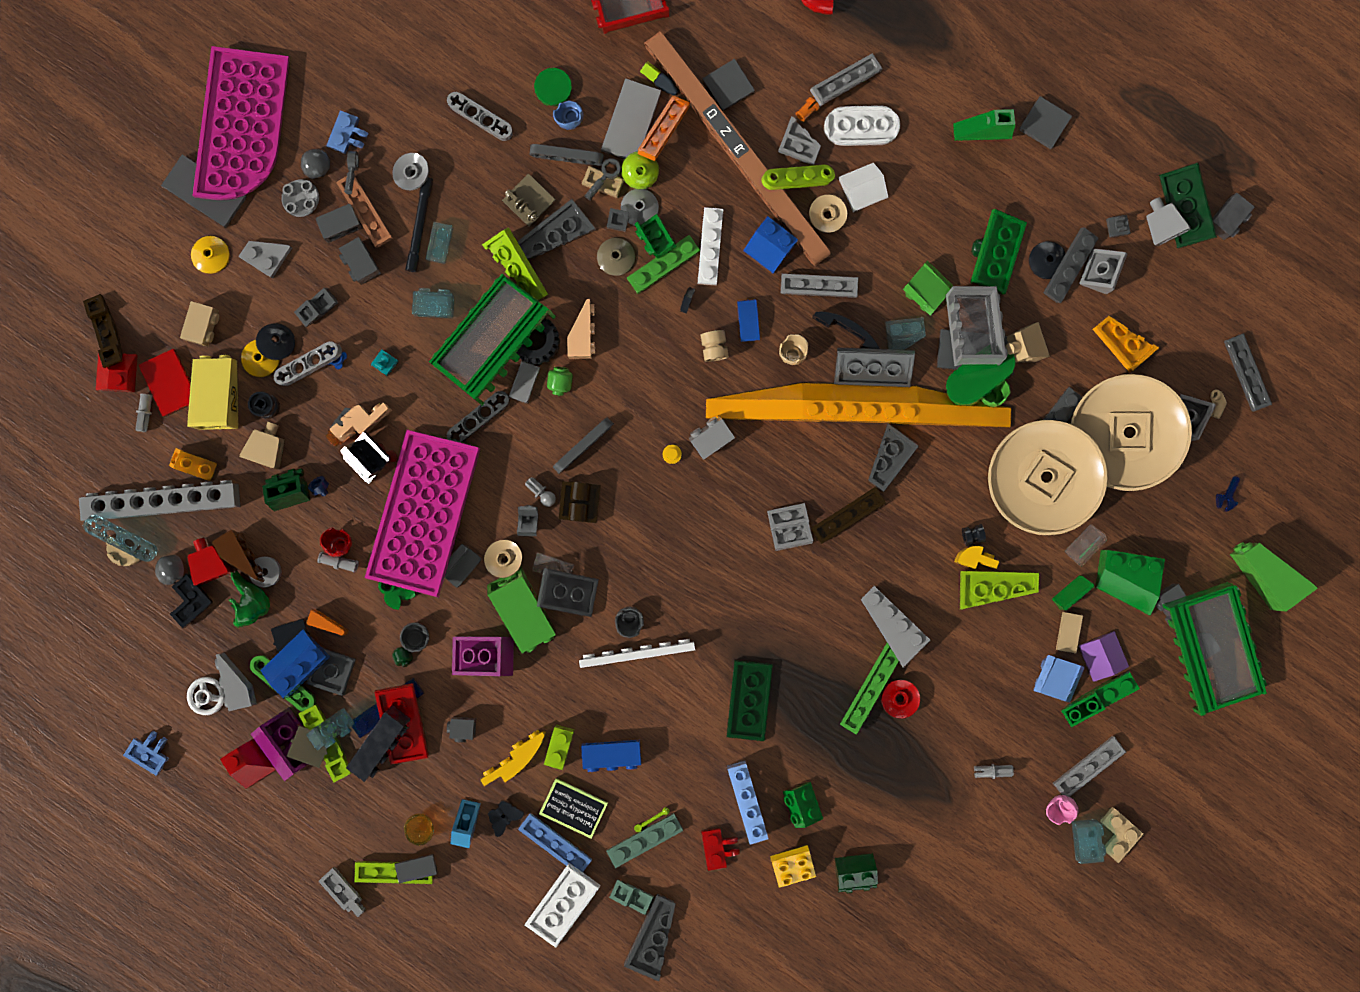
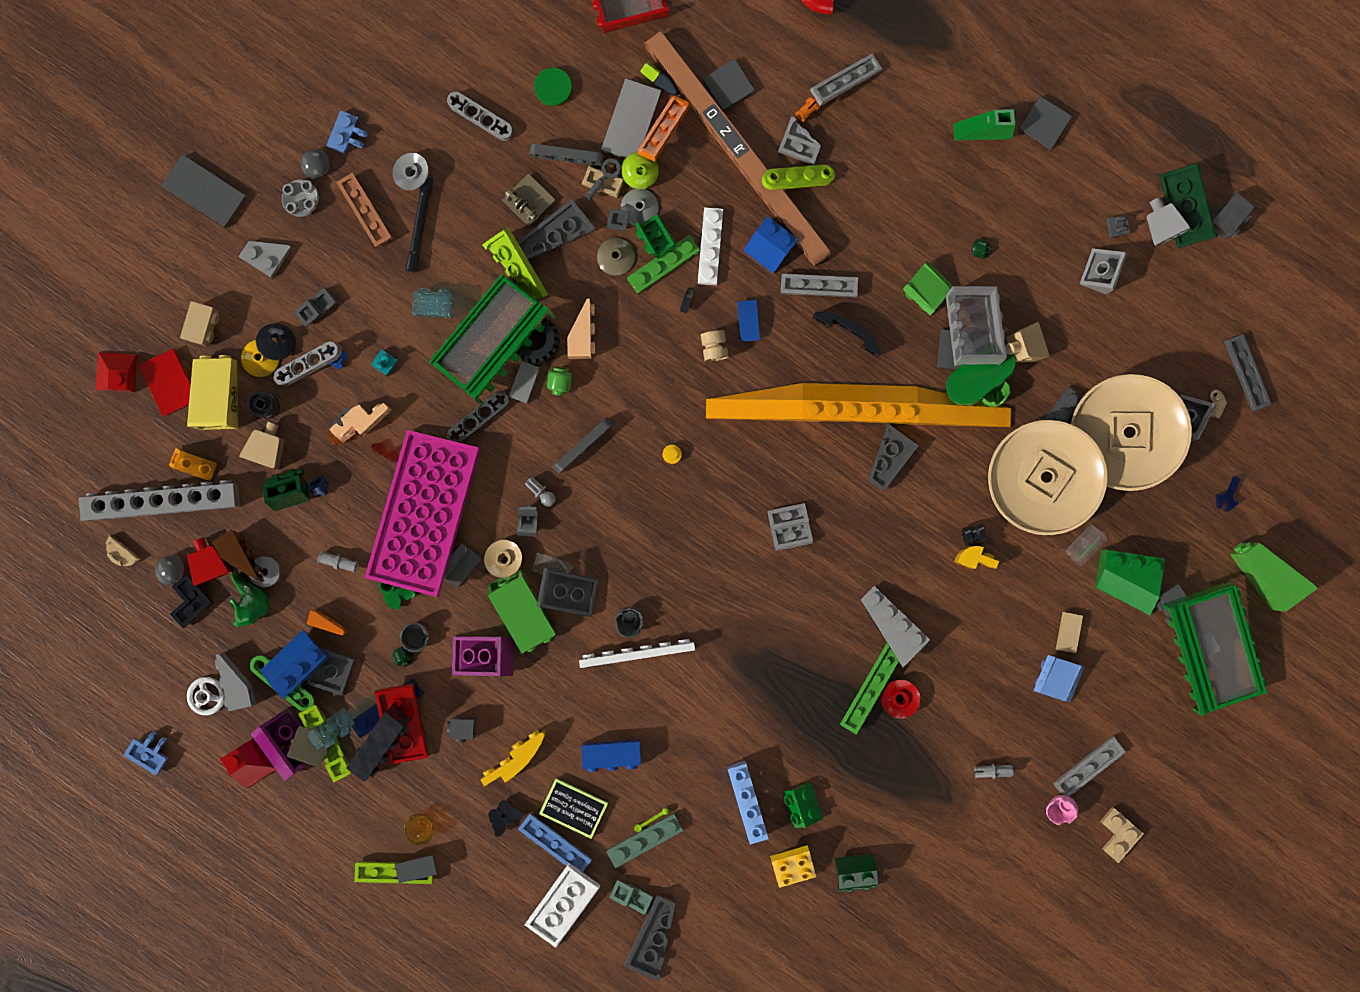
dark brown slope [83,294,123,368] -> none
clear light blue beam [83,515,158,562] -> none
light grey axle [136,394,153,432] -> none
yellow dish [191,236,230,274] -> none
dark pink plate [192,46,290,200] -> none
black piece [271,619,310,653] -> none
dark grey panel [316,204,363,243] -> none
light grey hinge [319,867,366,917] -> none
red hair [320,527,352,557] -> none
dark grey brick [339,237,381,285] -> none
black bracket [340,432,391,484] -> none
dark grey piece [344,151,359,194] -> none
clear light blue plate [426,222,453,264] -> none
dark azure slope [450,799,481,848] -> none
lime brick [544,725,574,770] -> none
medium blue hair [553,101,584,130] -> none
dark brown plate [558,481,601,523] -> none
light grey brick [689,416,735,460] -> none
red hinge [701,828,740,871] -> none
dark green tile [726,660,773,741] -> none
tan hair [779,334,808,365] -> none
tan dish [809,195,847,233] -> none
dark brown plate [811,487,886,544] -> none
white tile [824,106,900,146] -> none
dark grey tile [834,348,915,387] -> none
white slope [838,163,888,212] -> none
clear light blue wing [885,317,926,350] -> none
lime wing [960,571,1039,610] -> none
green tile [970,209,1027,295] -> none
black dish [1029,241,1066,279] -> none
dark grey plate [1043,228,1098,303] -> none
green slope [1052,575,1095,611] -> none
green slope [1061,671,1140,727] -> none
clear light blue brick [1072,819,1106,864] -> none
medium lavender slope [1078,631,1129,681] -> none
light orange wing [1093,316,1159,373] -> none

